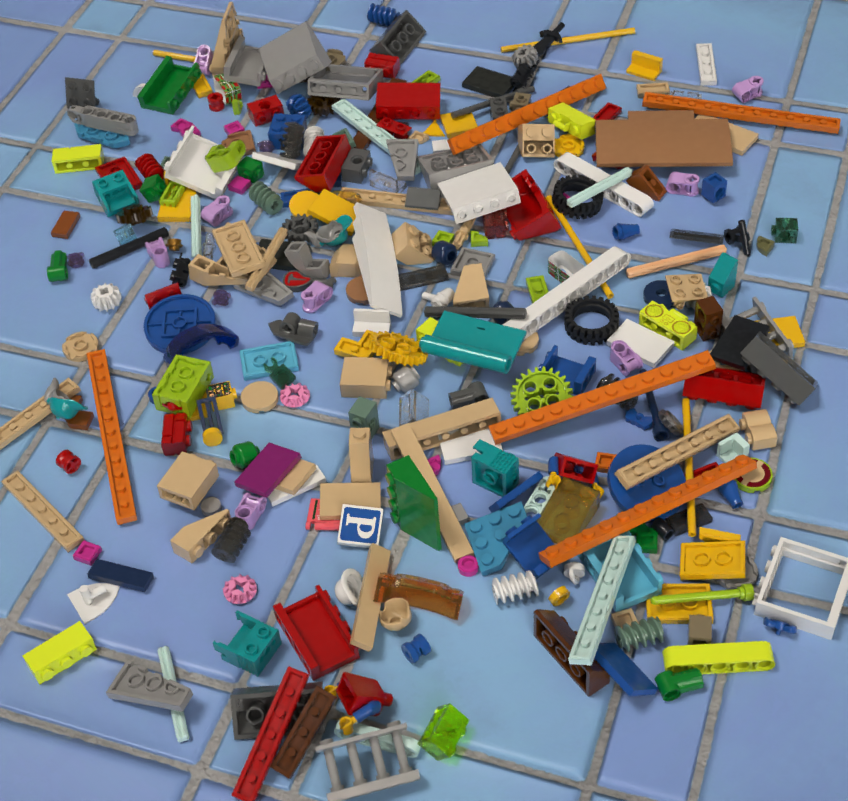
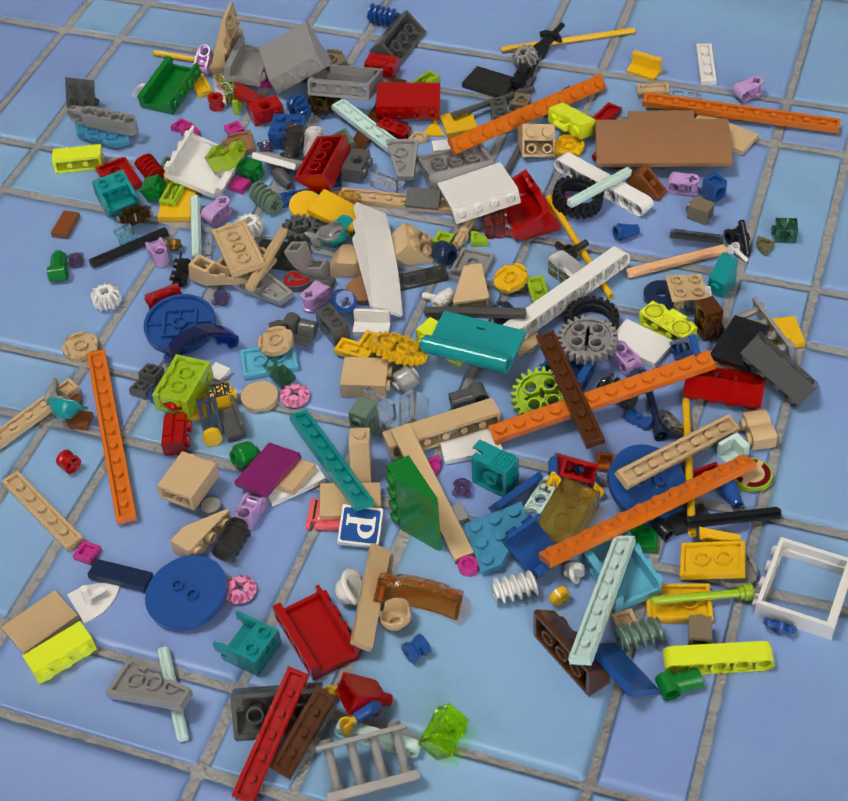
none -> tan tile [1,590,79,655]
none -> dark grey slope [129,363,164,399]
none -> blue plate [145,555,228,631]
none -> white tile [212,362,232,383]
none -> dark grey panel [219,396,247,443]
none -> red tile [233,83,265,104]
none -> white gear [235,213,264,239]
none -> tan tile [257,326,295,357]
none -> dark grey cone [272,166,294,190]
none -> teal plate [289,410,374,512]
none -> dark grey brick [315,304,351,347]
none -> blue piece [330,289,357,313]
none -> clear panel [364,386,397,430]
none -> clear purple plate [452,478,473,497]
none -> yellow tile [493,263,529,294]
none -> reddish brown tile [536,330,605,449]
none -> pearl dark grey piece [554,239,589,259]
none -> light grey gear [557,315,618,365]
none -> blue tile [670,334,700,360]
none -> black axle [685,507,782,529]
none -> dark tan brick [686,196,715,226]
none -> white hand [726,242,749,263]

